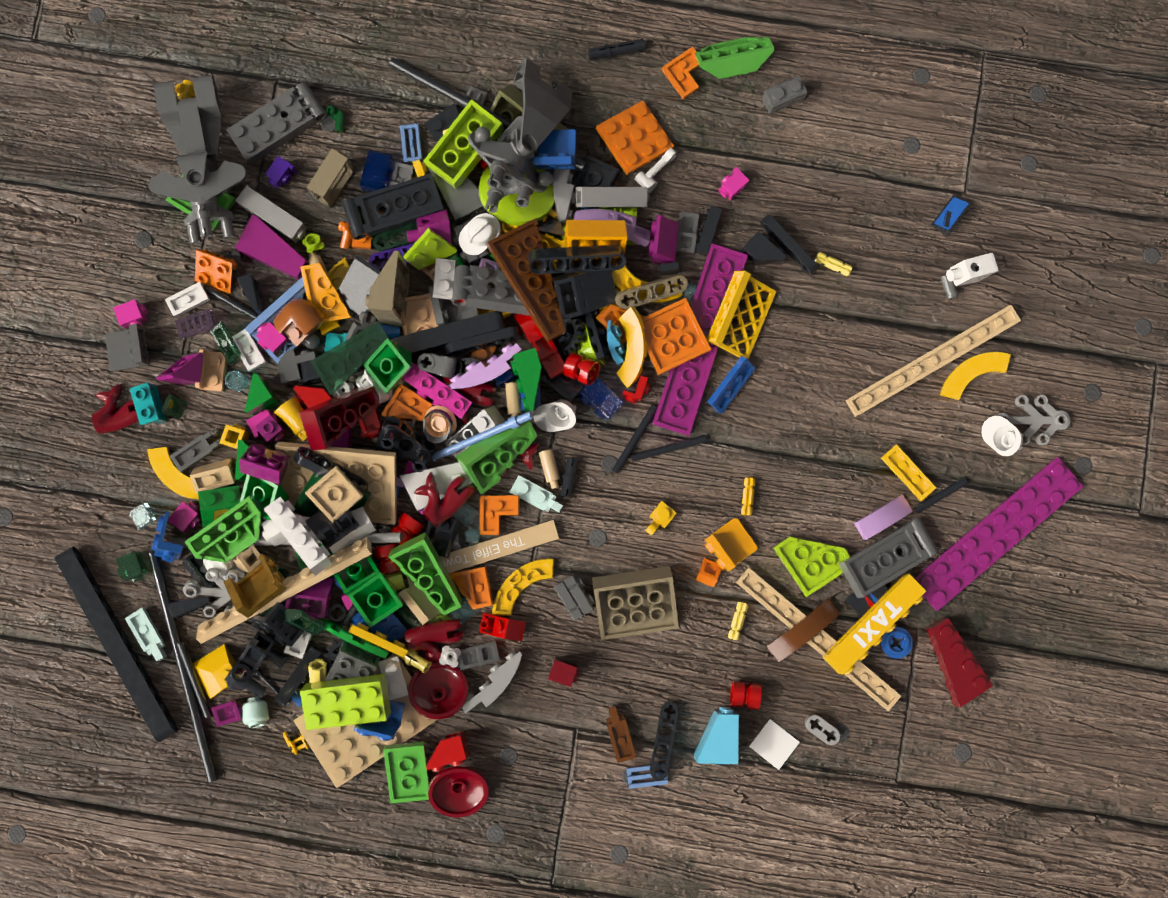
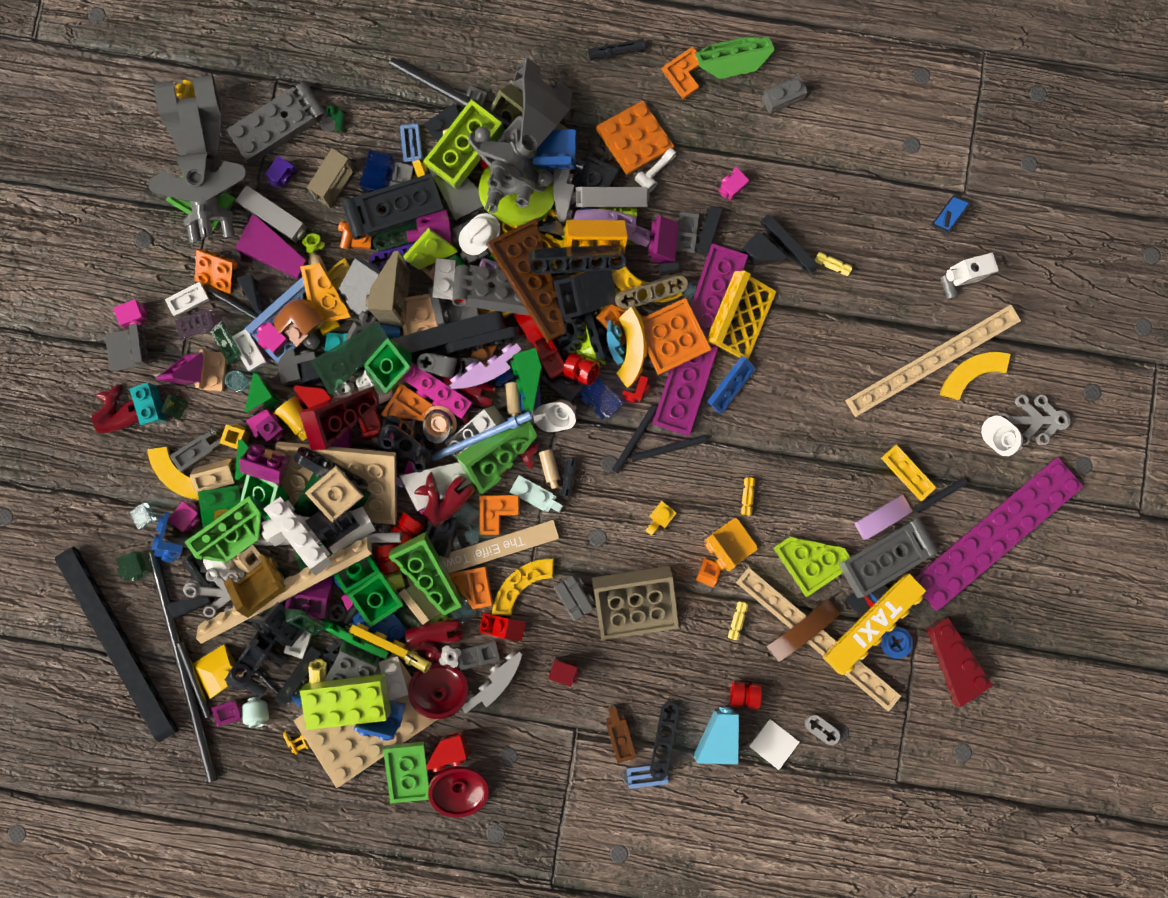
light aqua hinge [125,608,167,661] -> none

